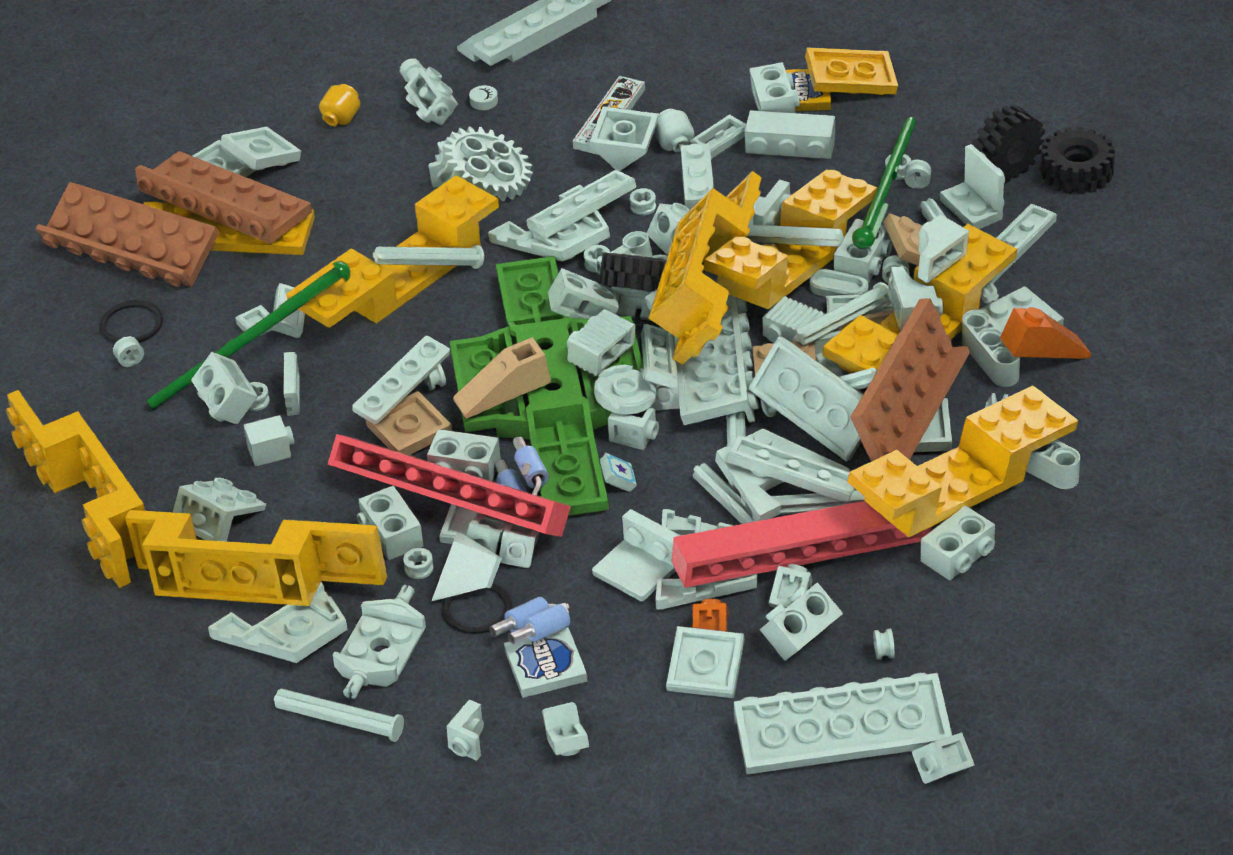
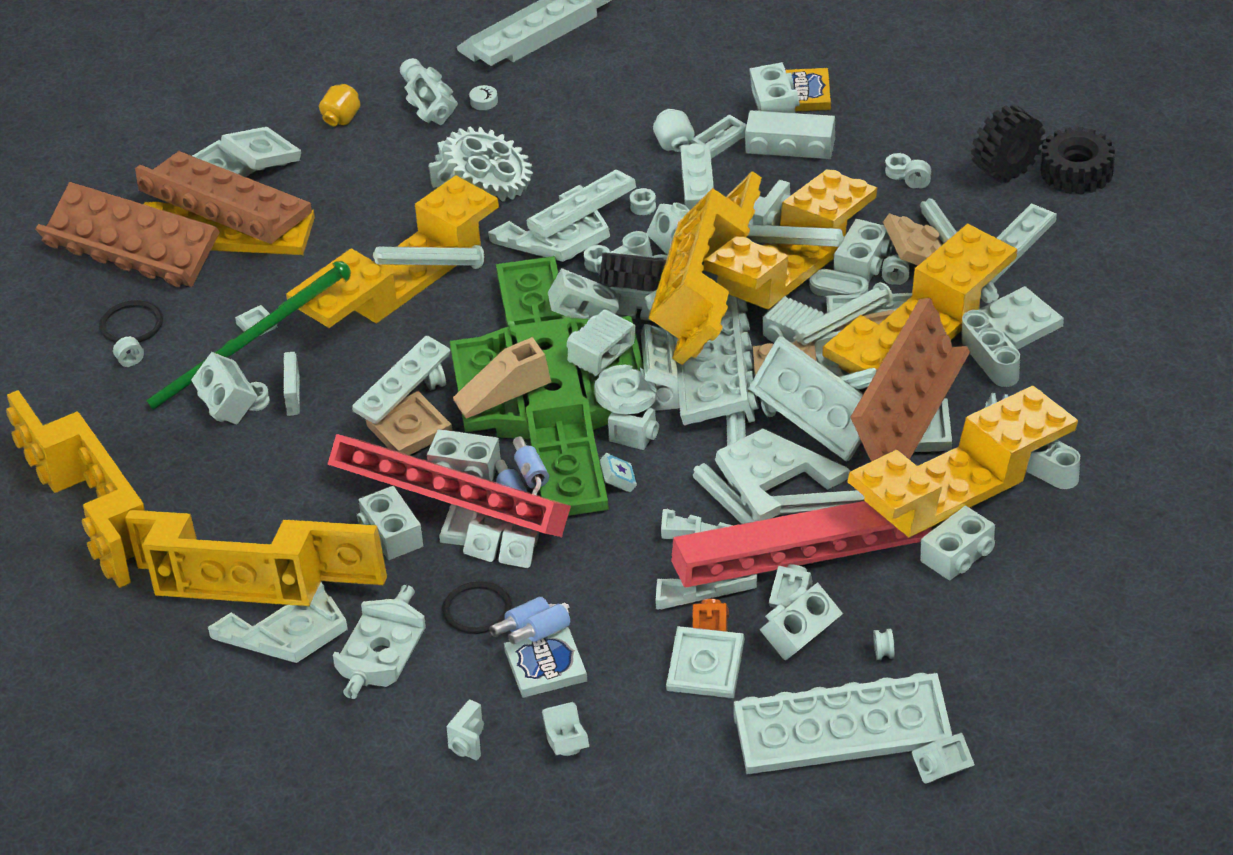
light aqua bracket [173,478,266,542] -> none
light aqua brick [244,415,294,467] -> none
light aqua tile [271,283,305,338] -> none
light aqua axle [274,689,404,742] -> none
light aqua bush [403,548,434,579] -> none
light aqua slope [432,533,502,601] -> none
tile [573,76,645,155] -> none
light aqua slope [590,107,659,171] -> none
light aqua bracket [592,509,680,601] -> none
light aqua tile [726,435,855,503] -> none
yellow plate [805,48,898,95] -> none
green bar [852,117,916,249] -> none
light aqua arch [888,267,943,331] -> none
light aqua arch [918,214,969,283] -> none
light aqua bracket [940,144,1005,229] -> none
orange slope [1000,307,1092,359] -> none

